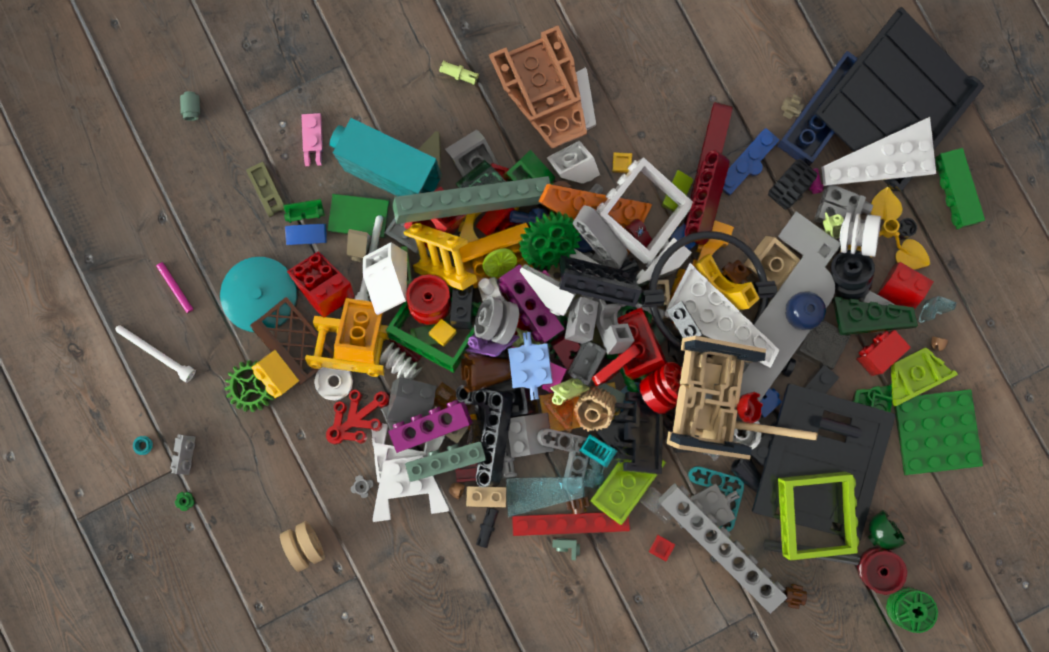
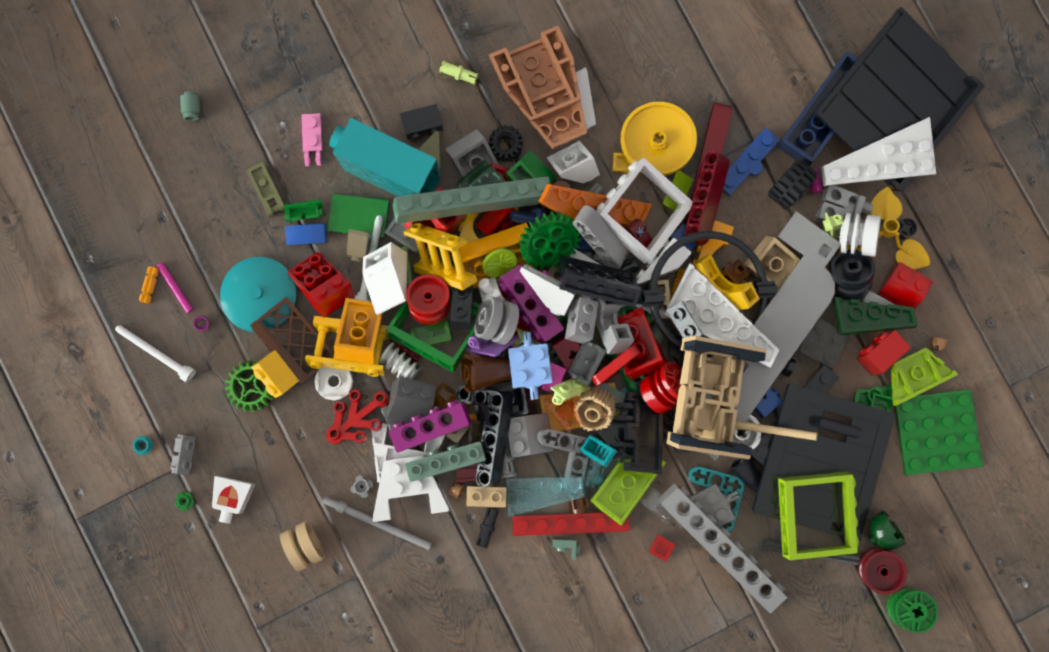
yellow tile [429,319,457,347] -> none
red hair [736,392,763,423] -> none
dark tan gear [781,94,804,119] -> none
reddish brown gear [784,584,807,609] -> none
dark blue cylinder [785,291,826,330] -> none
clear light blue panel [918,296,957,323] -> none
green brick [935,148,985,230] -> none
none -> light orange axle [139,266,159,304]
none -> magenta hinge [193,315,210,331]
none -> white torso [212,476,255,524]
none -> light grey bar [322,496,432,550]
none -> black brick [400,104,443,140]
none -> black tyre [489,125,523,162]
none -> yellow dish [620,102,697,176]

